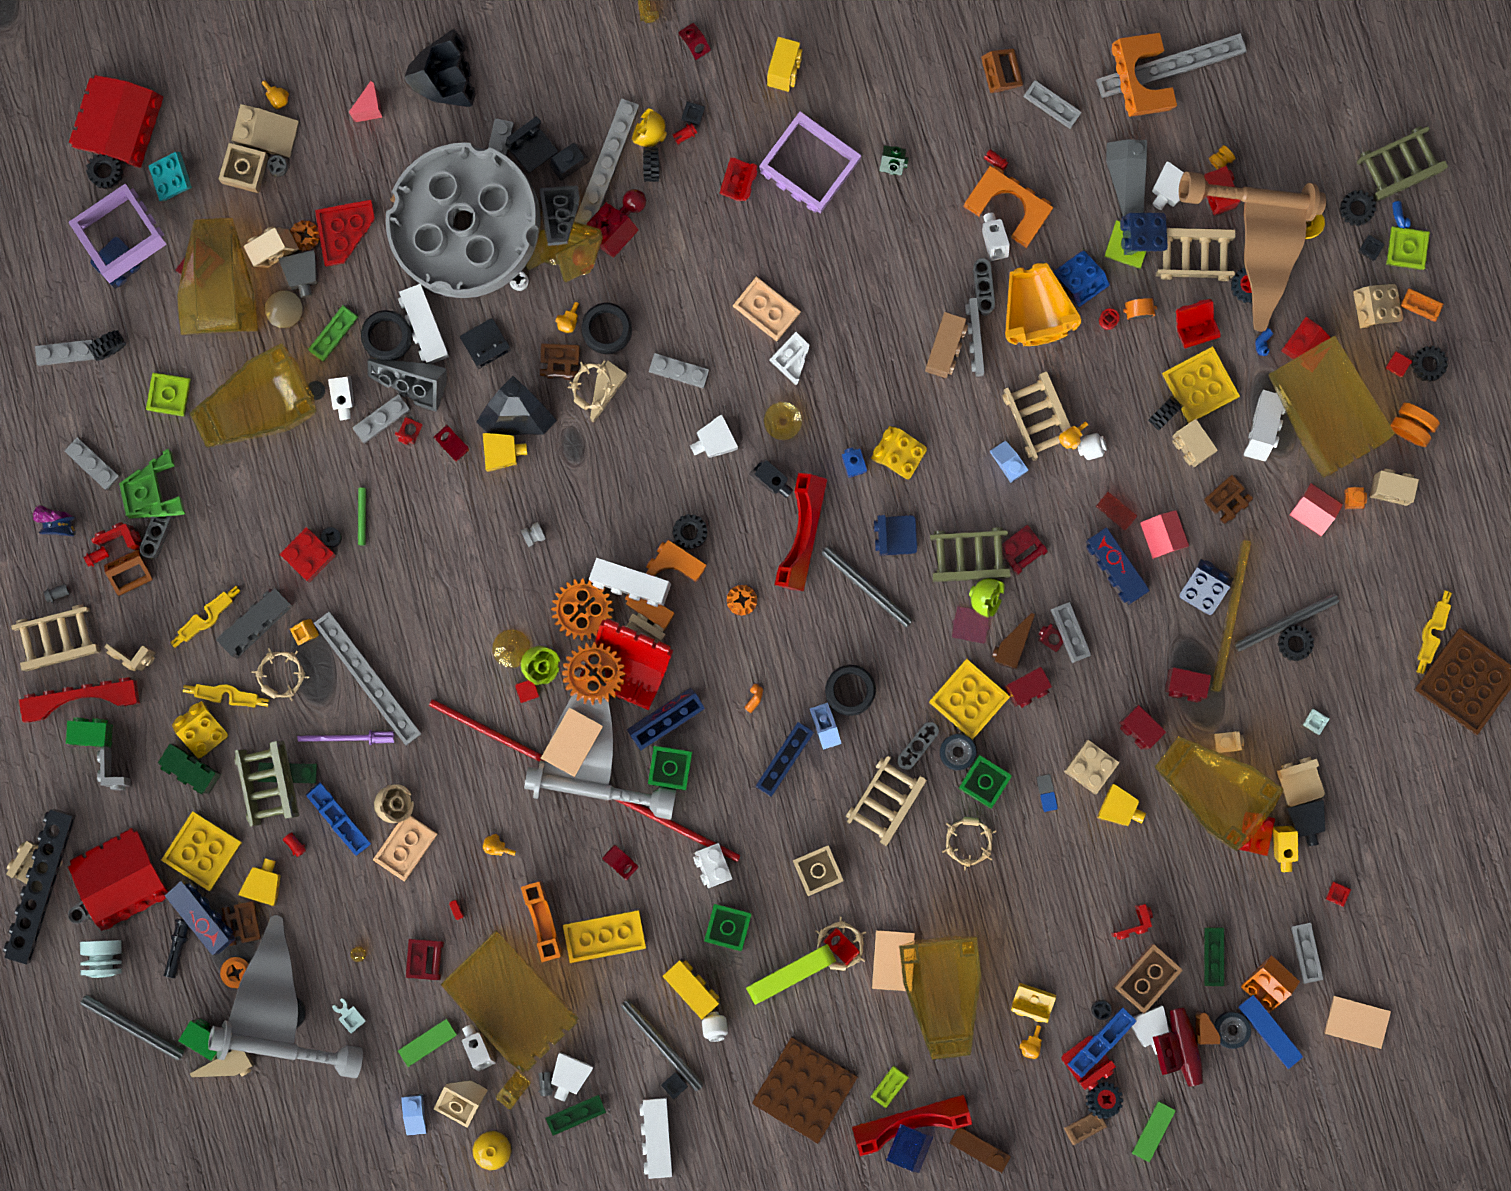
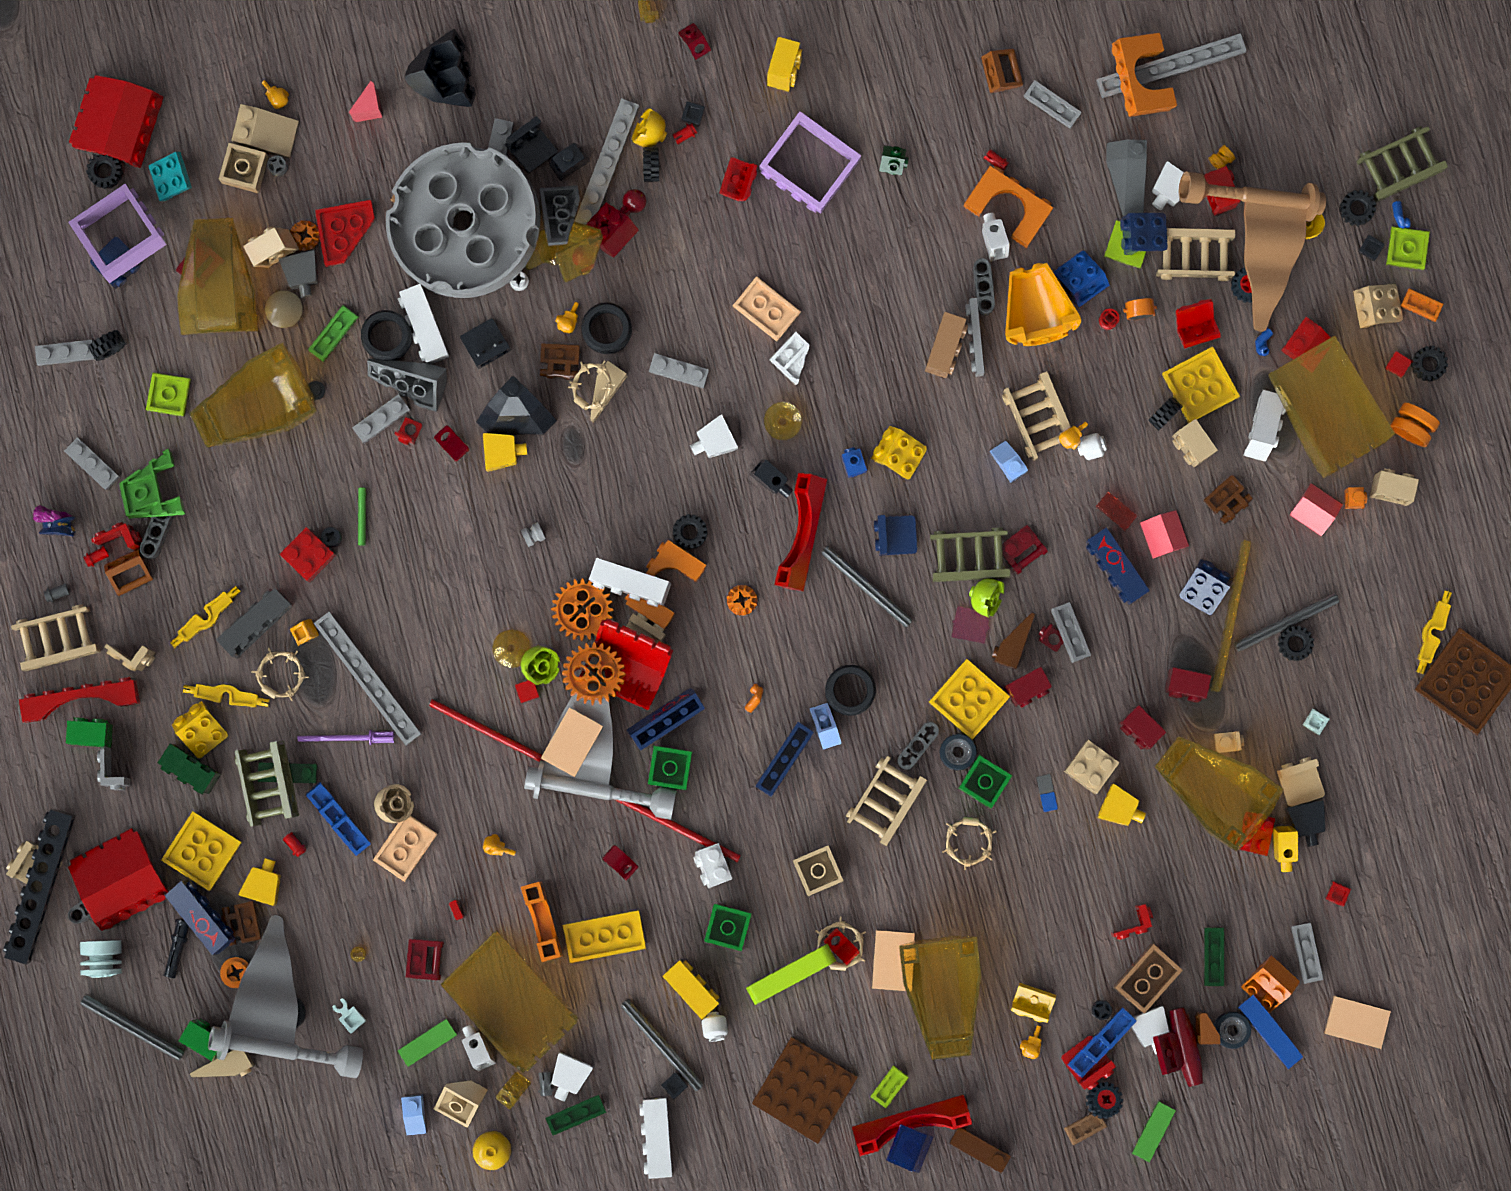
white torso [328,376,354,420] -> none

